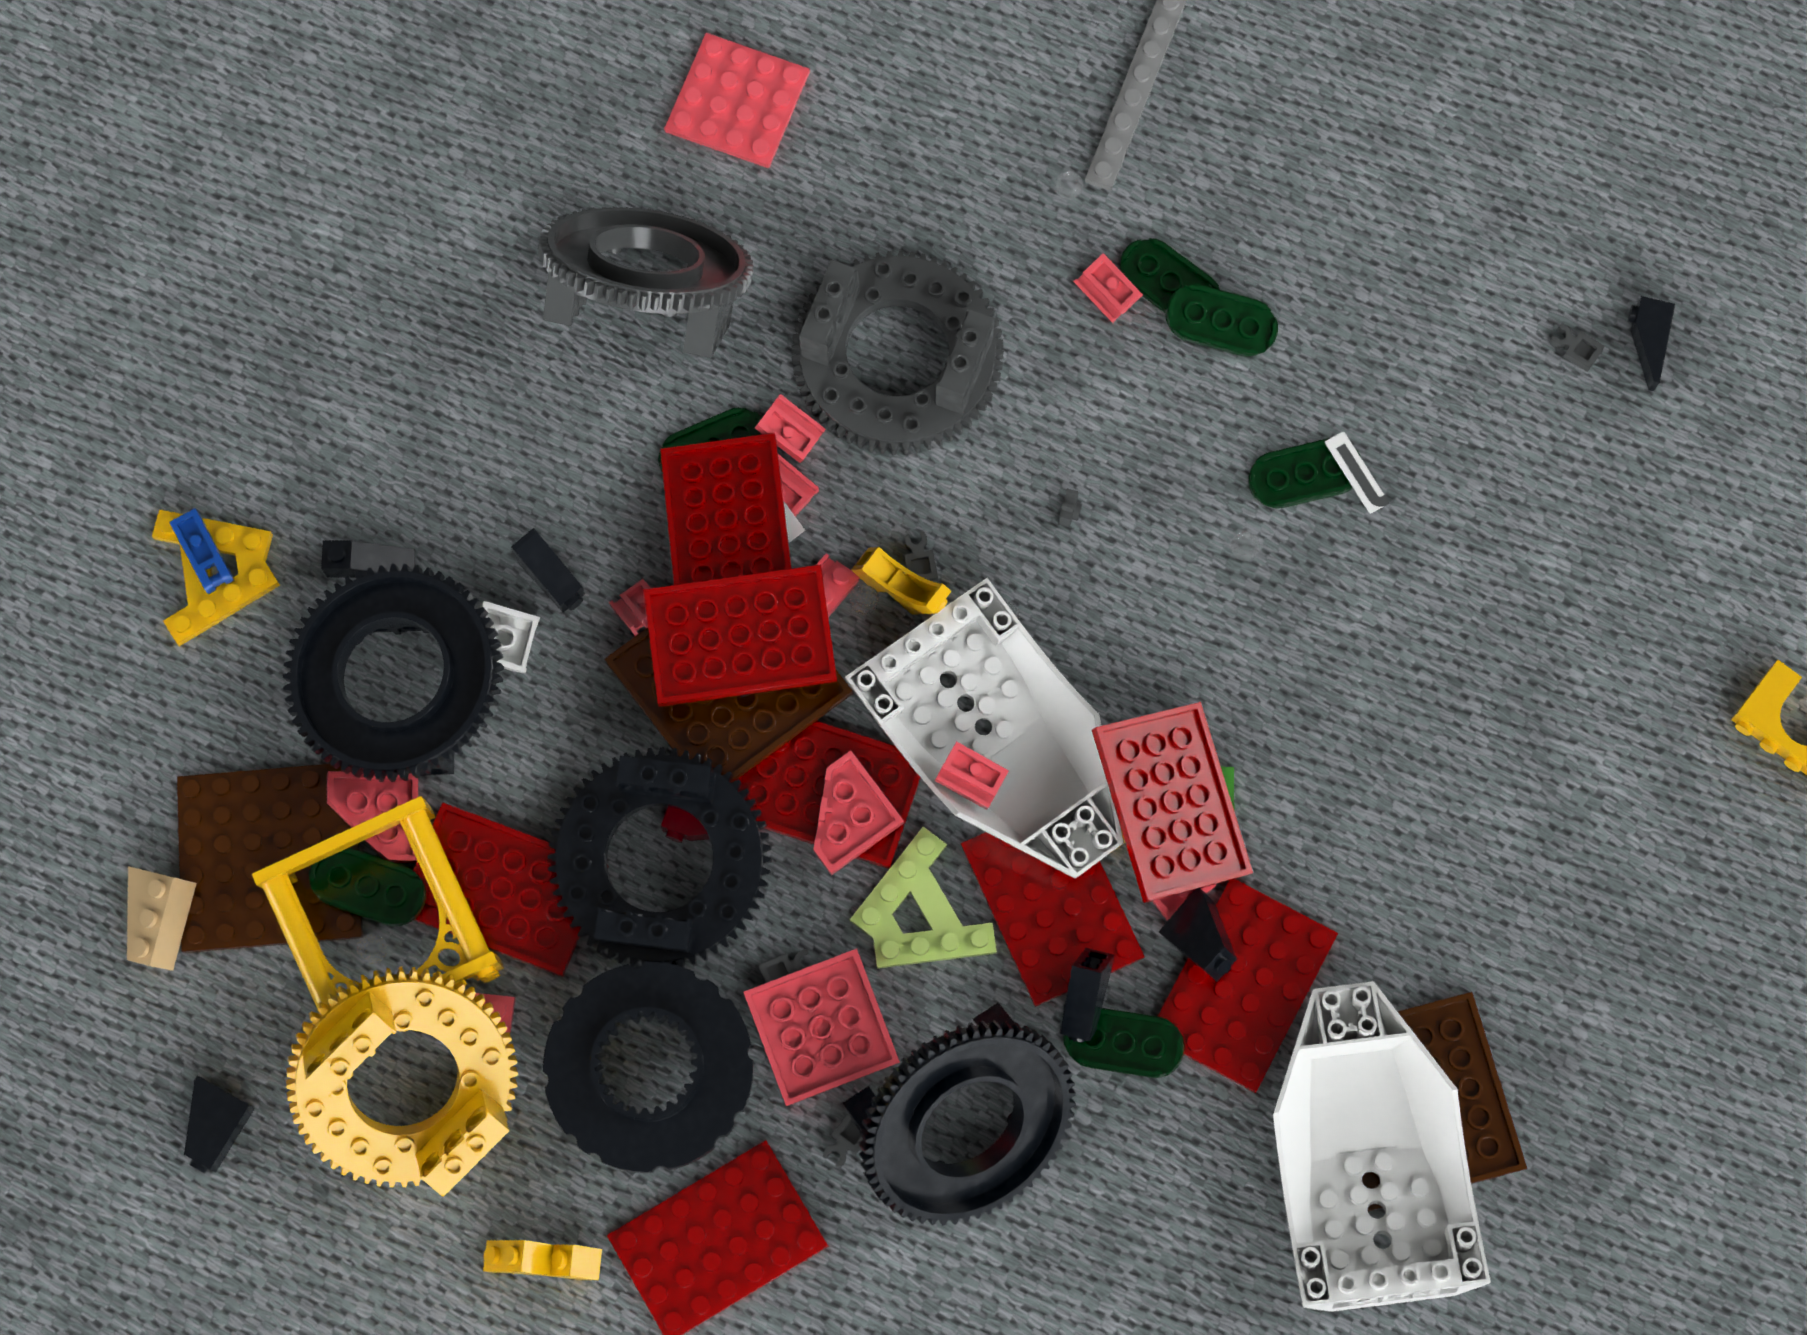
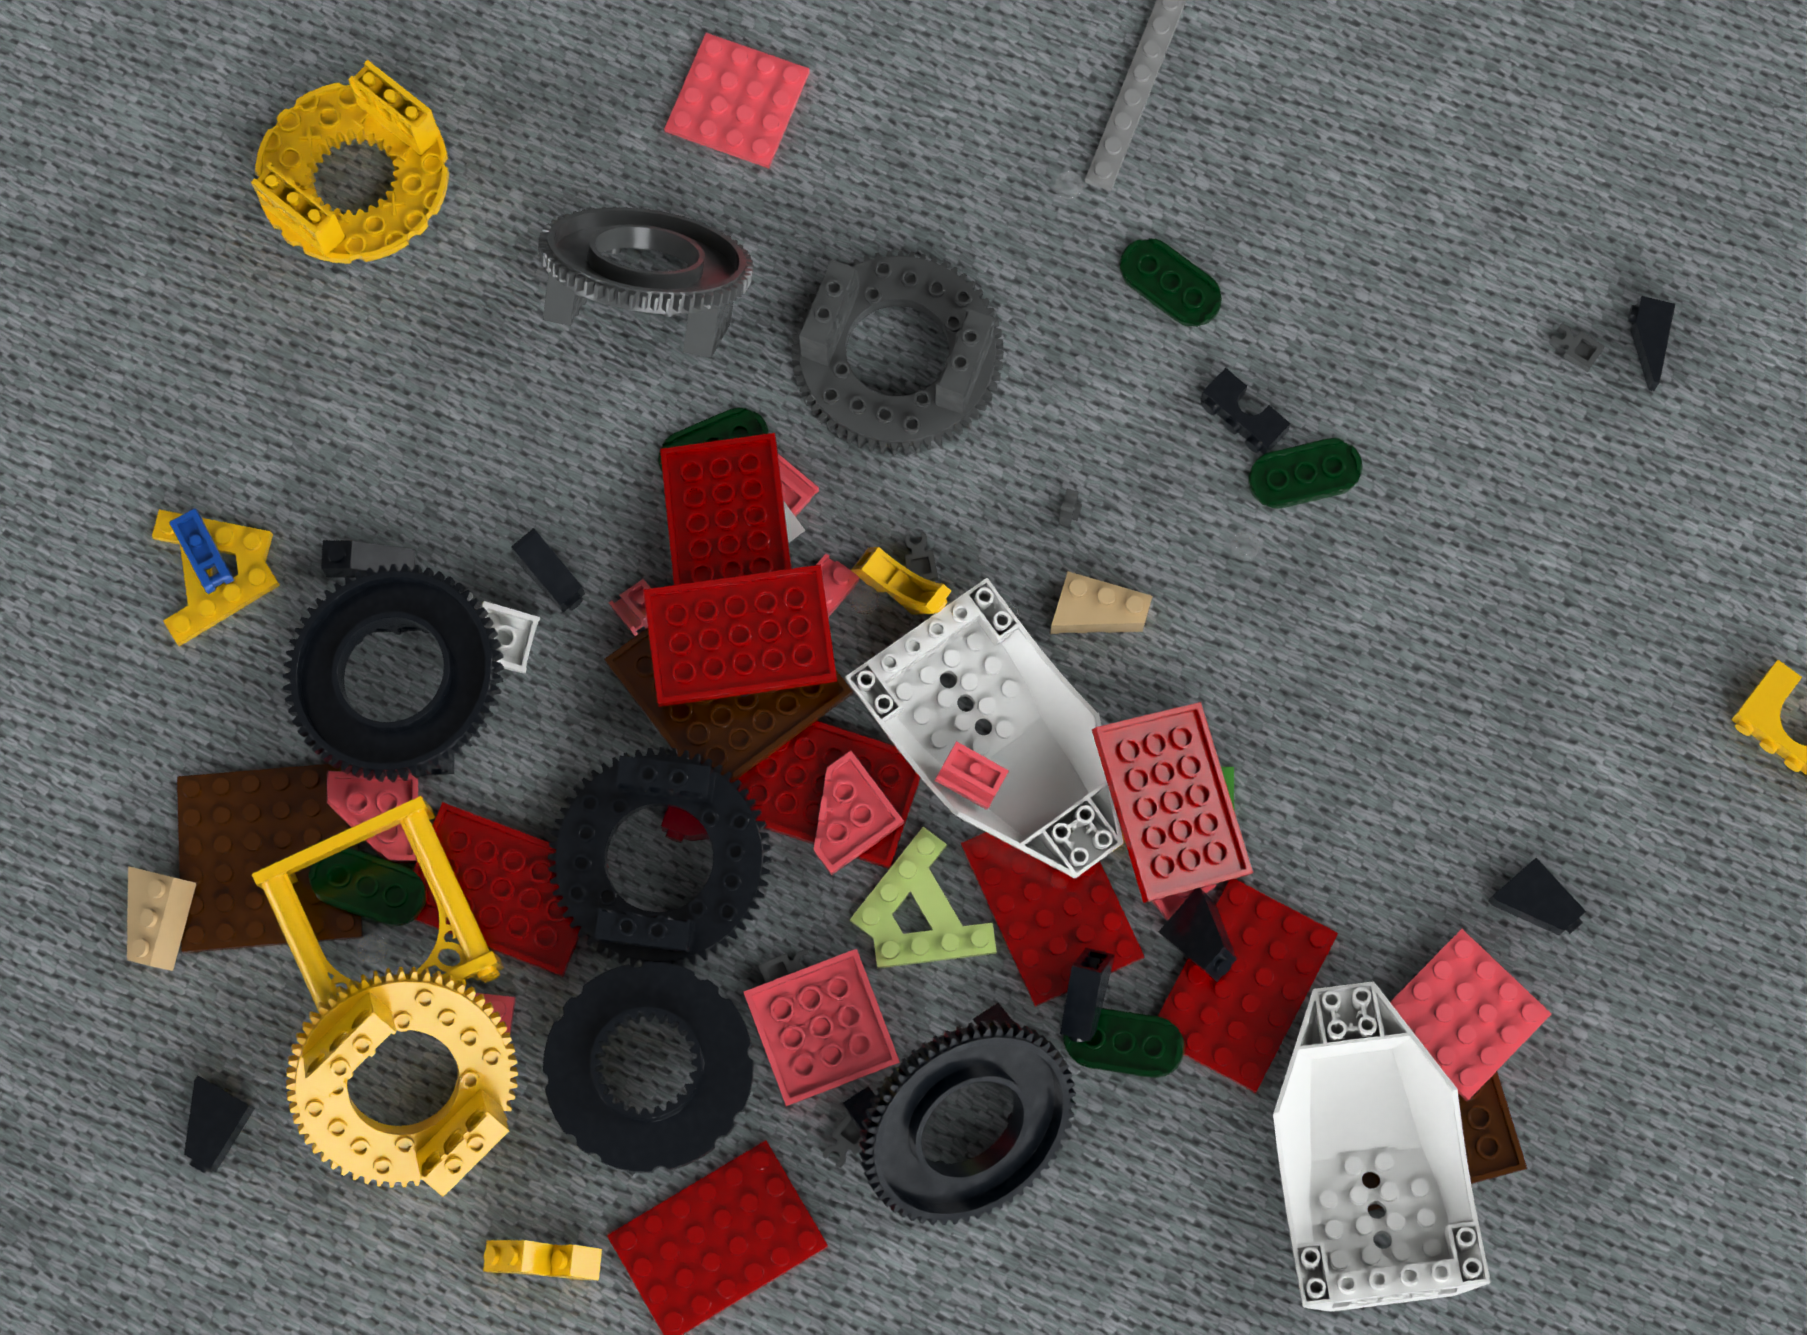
coral plate [755,394,826,463] -> none
coral plate [1073,253,1143,323] -> none
dark green tile [1165,284,1278,357] -> none
sticker [1325,432,1389,514] -> none
none -> yellow piece [251,60,449,264]
none -> tan wedge [1050,571,1153,634]
none -> black arch [1201,368,1291,455]
none -> coral plate [1390,929,1551,1101]
none -> black slope [1488,858,1586,935]

